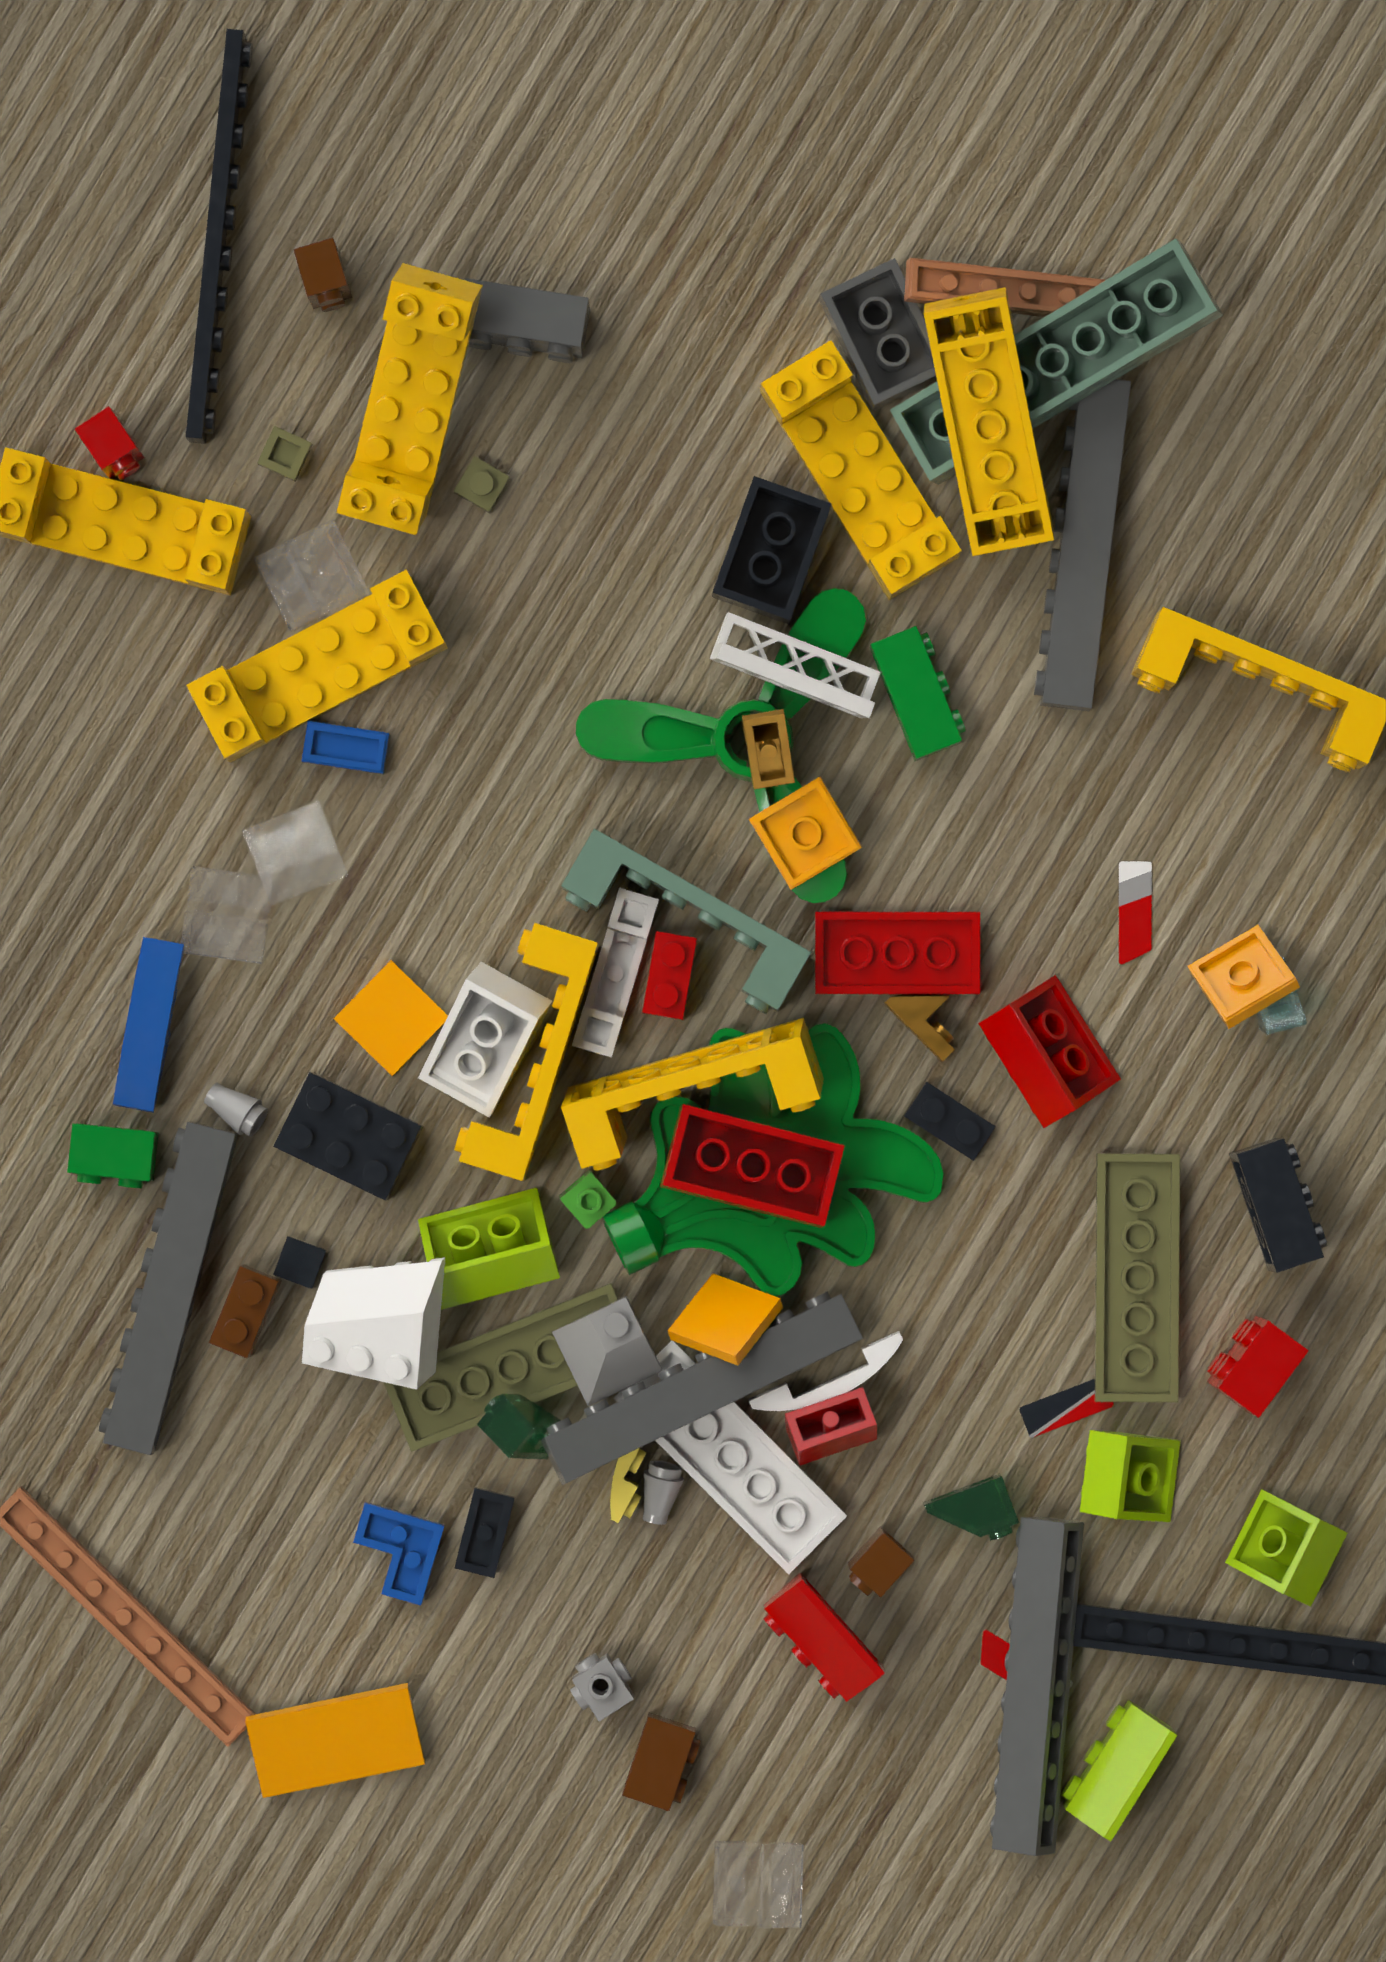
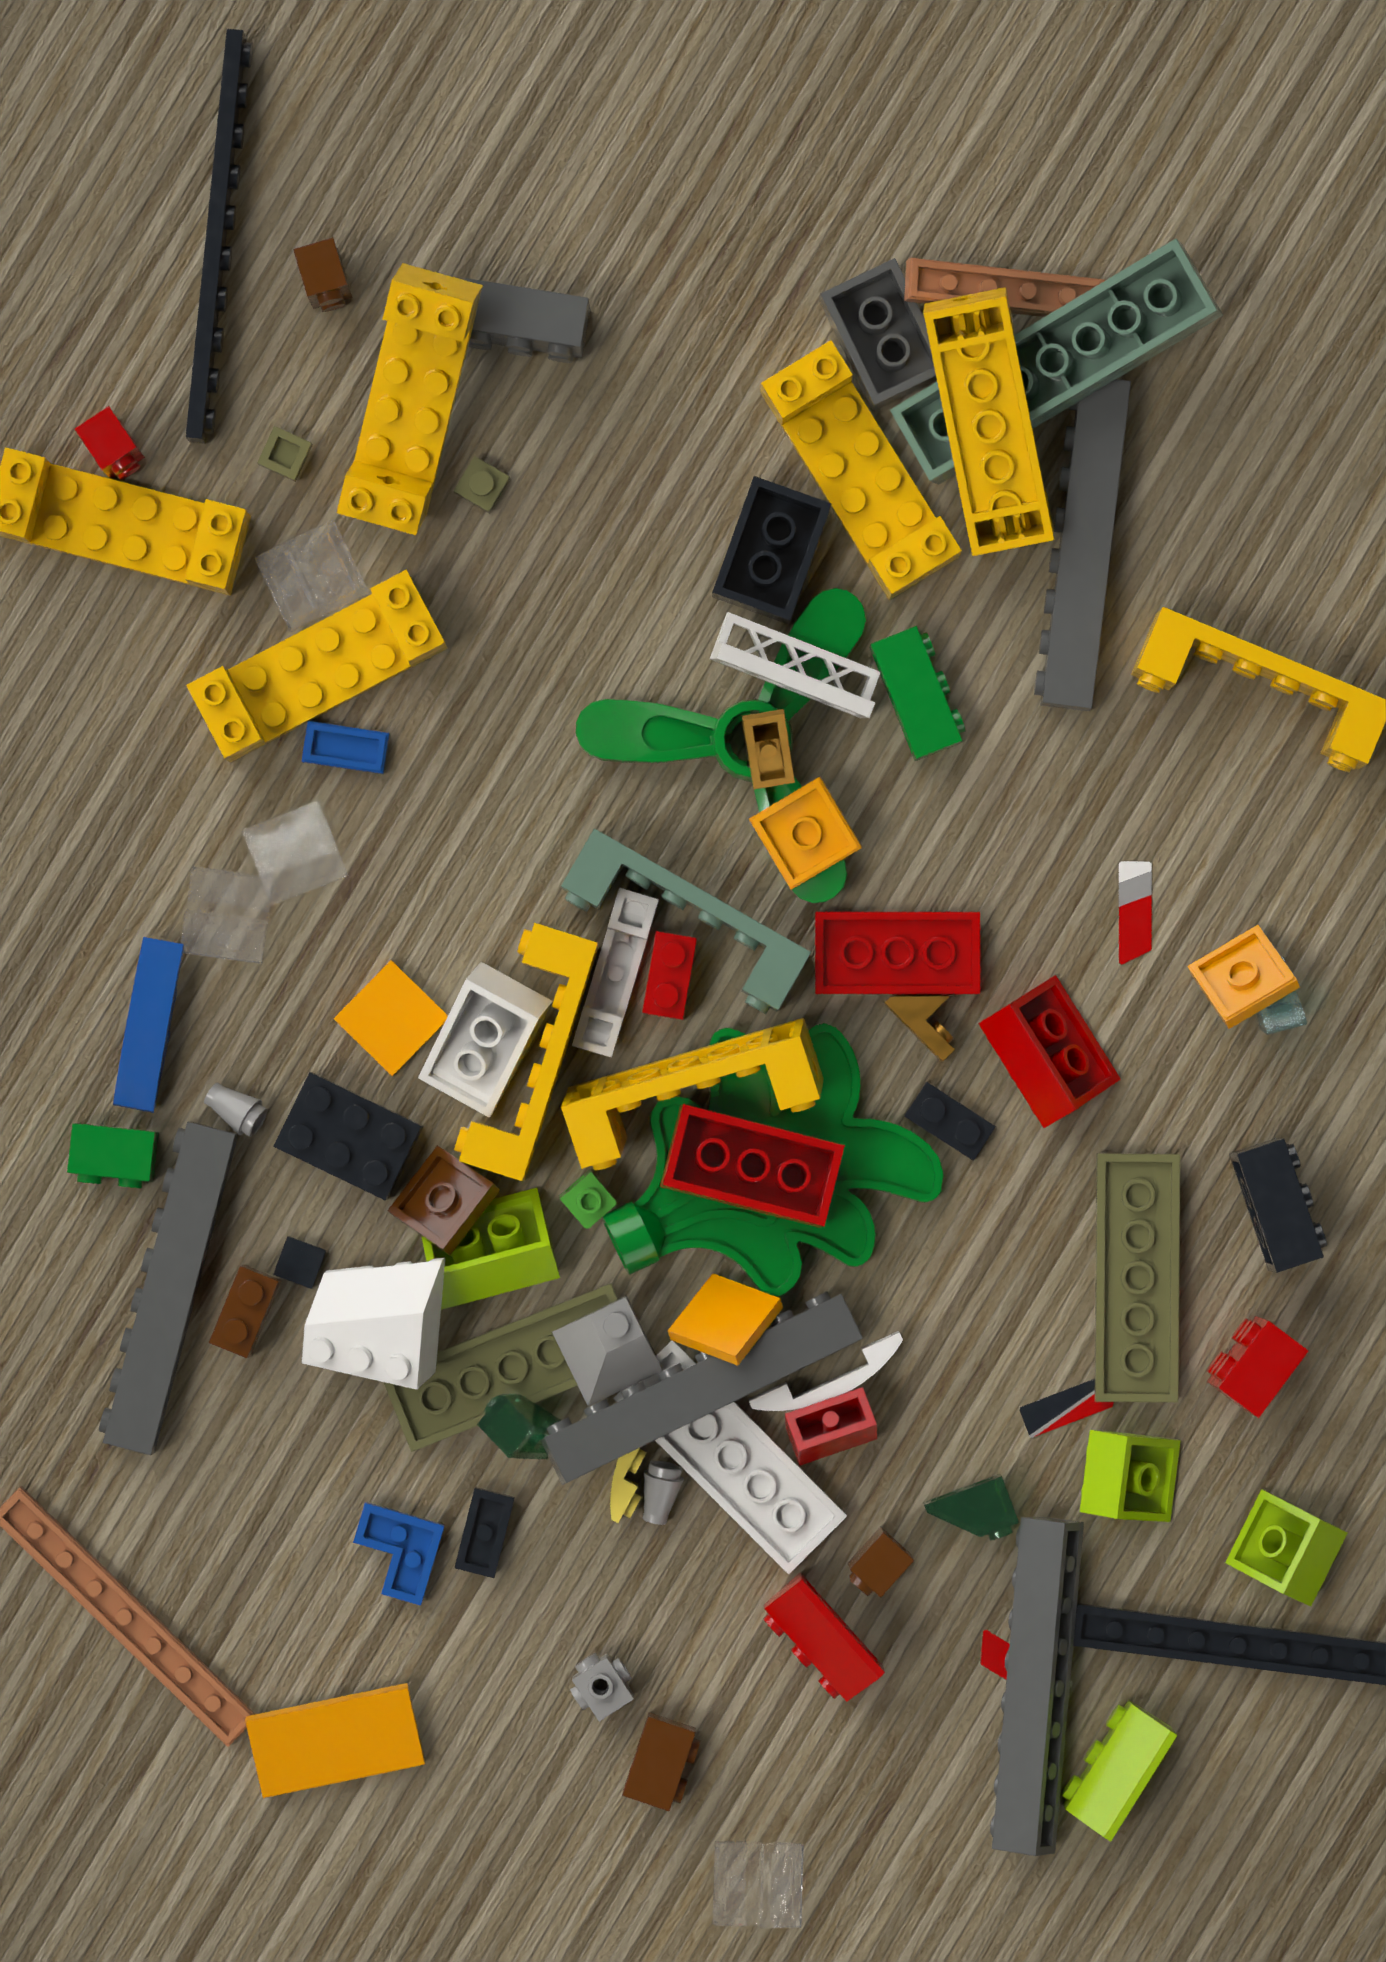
none -> reddish brown plate [387,1145,500,1256]

